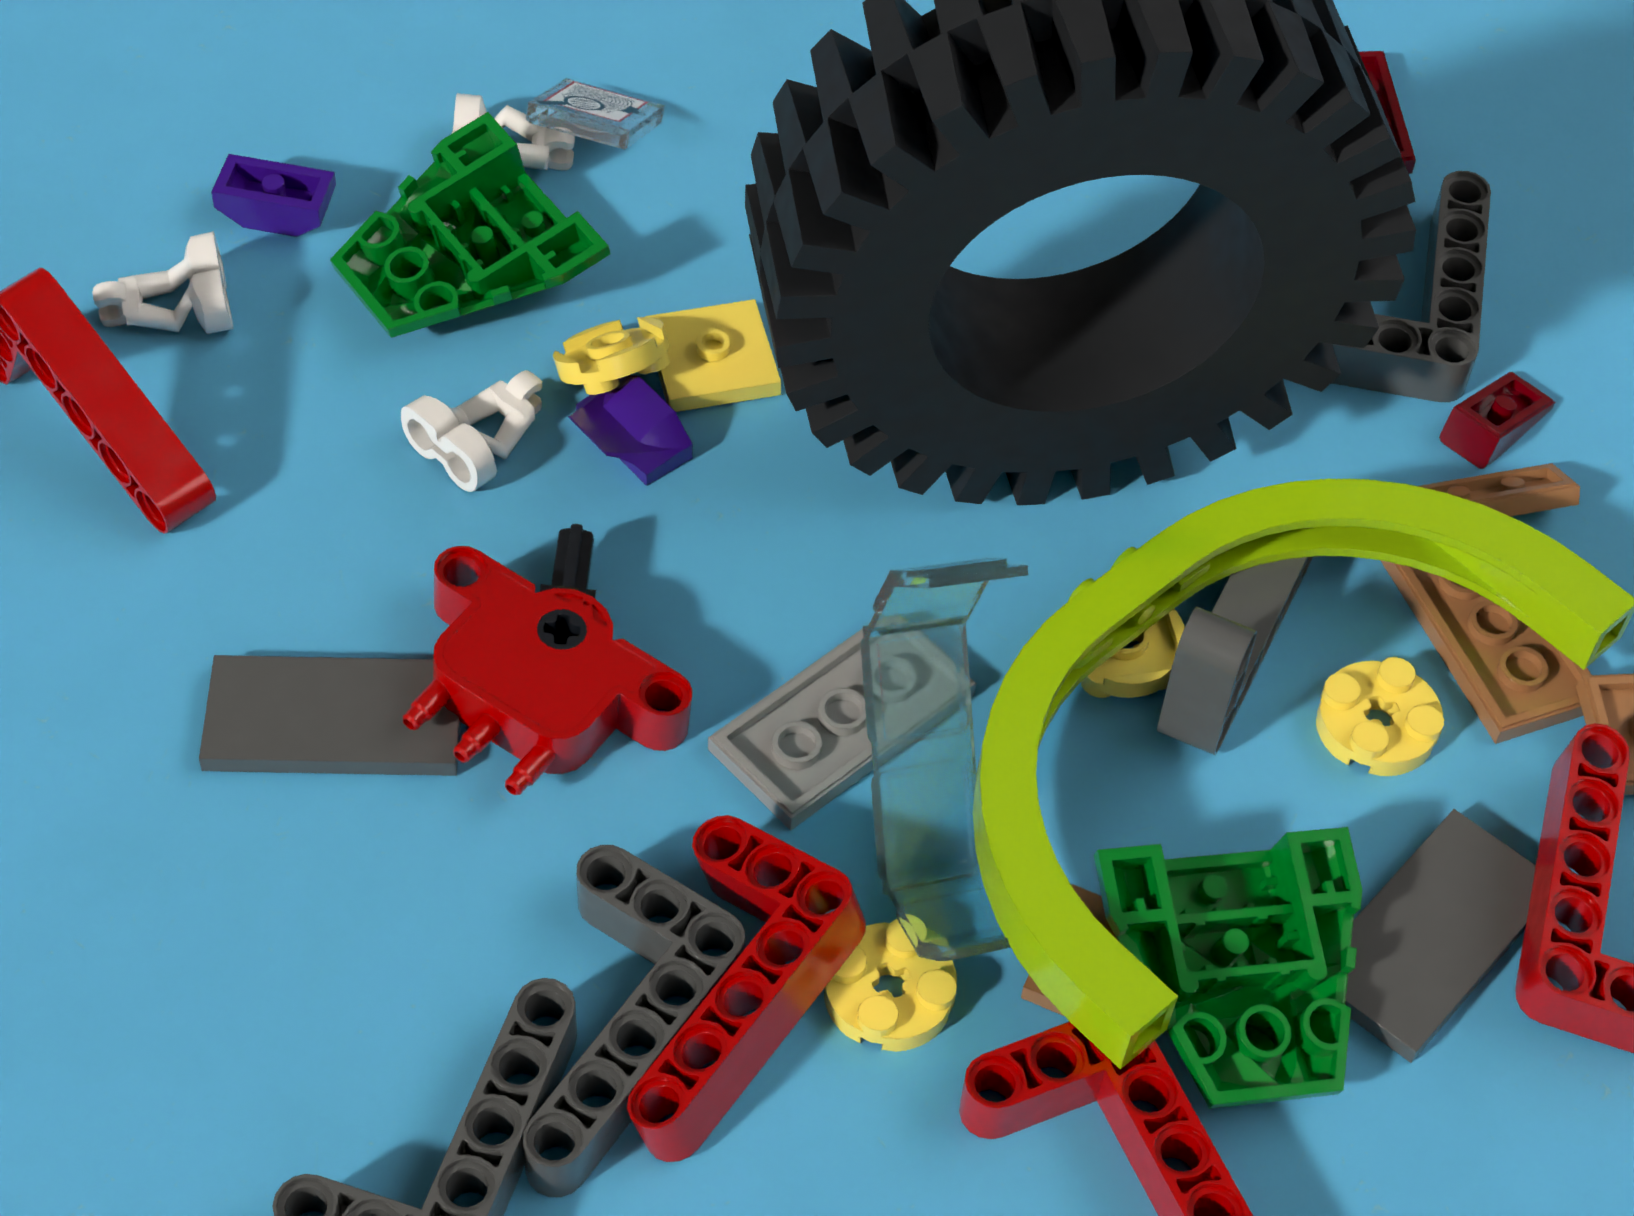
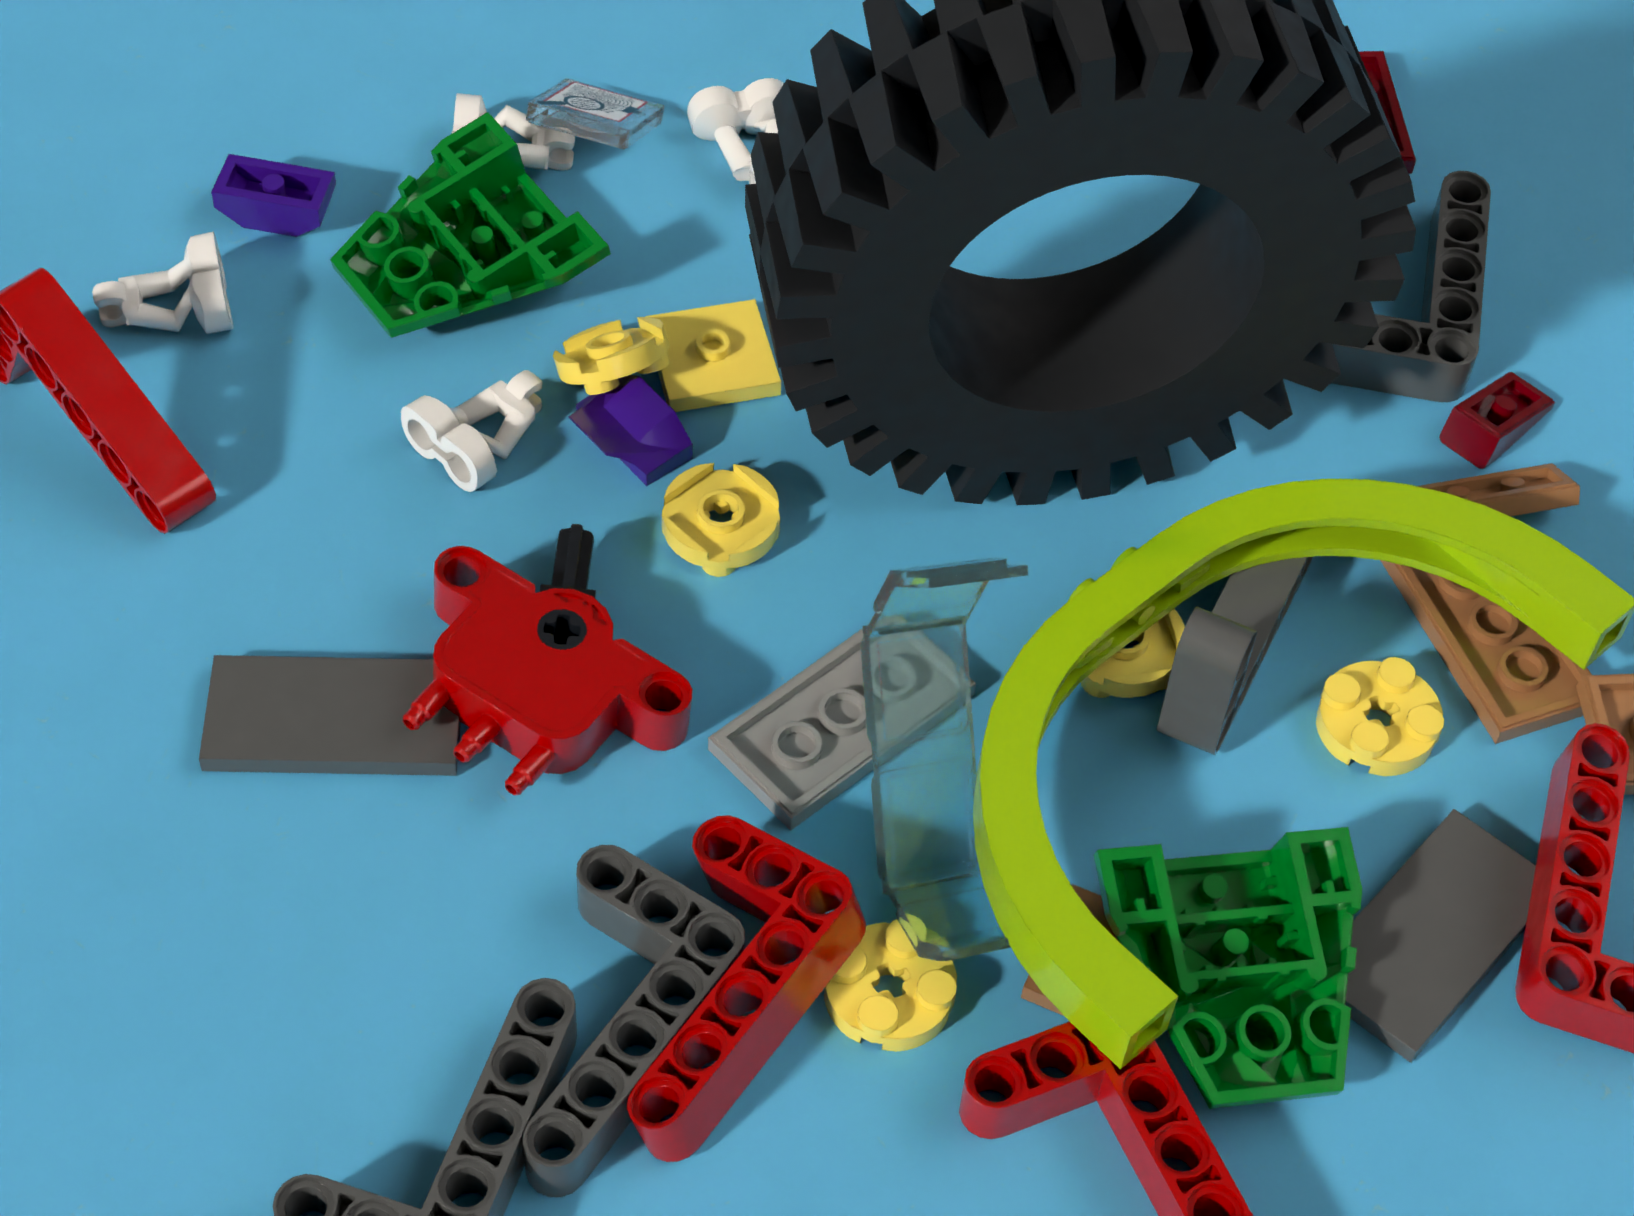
none -> light yellow plate [662,463,780,577]
none -> white piece [687,78,784,184]

